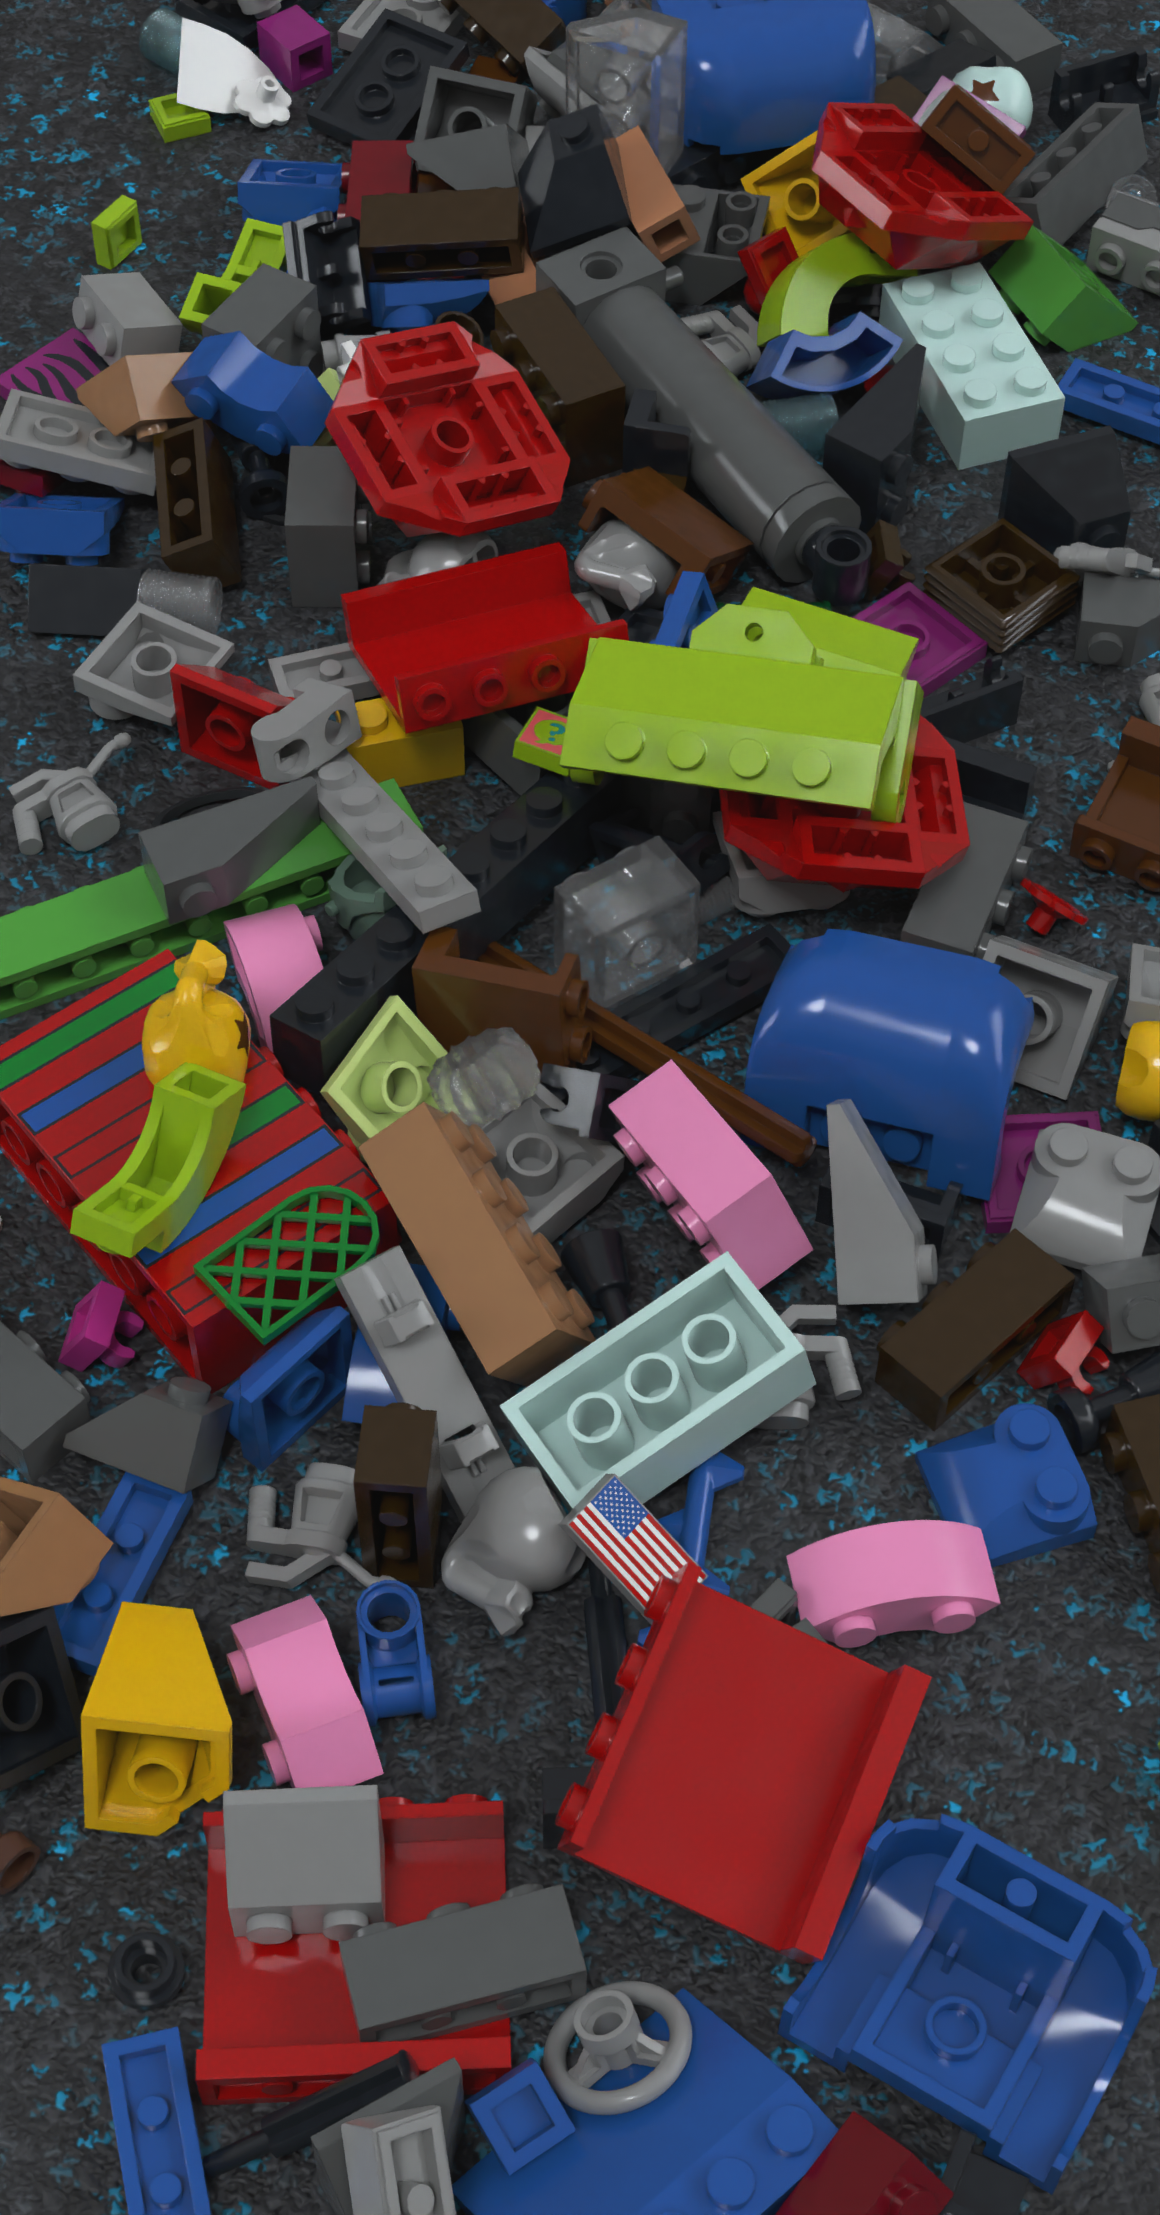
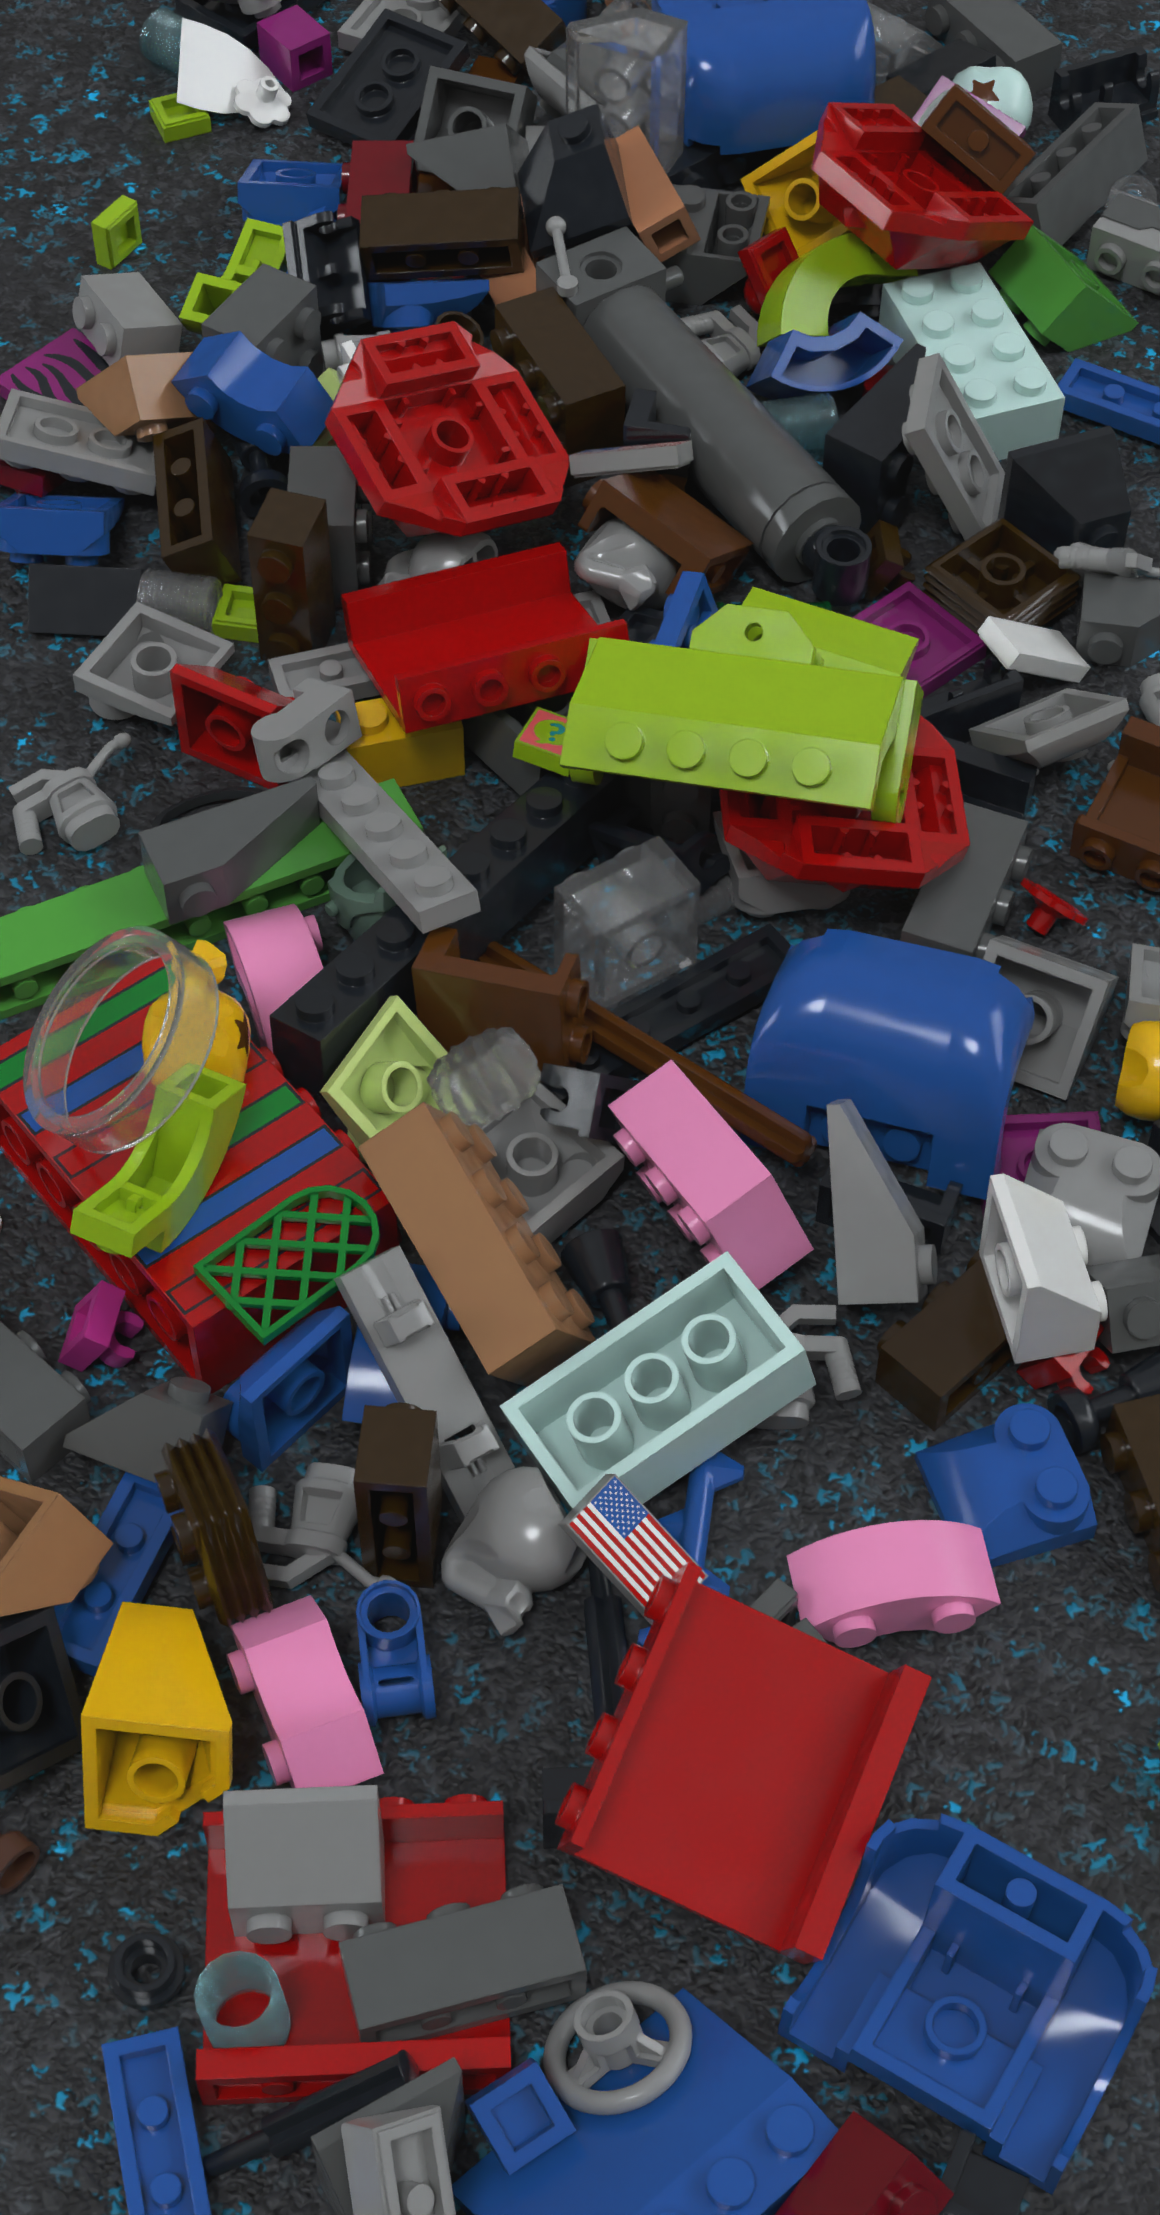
none -> clear piece [23,926,219,1154]
none -> dark brown brick [154,1428,274,1628]
none -> clear light blue piece [194,1951,291,2048]
none -> lime tile [211,584,259,643]
none -> dark brown brick [247,488,336,661]
none -> light grey hinge [545,216,578,297]
none -> light grey tile [569,440,694,478]
none -> light grey plate [902,353,1005,541]
none -> light grey slope [968,688,1129,775]
none -> white tile [977,616,1091,683]
none -> white slope [979,1173,1108,1364]

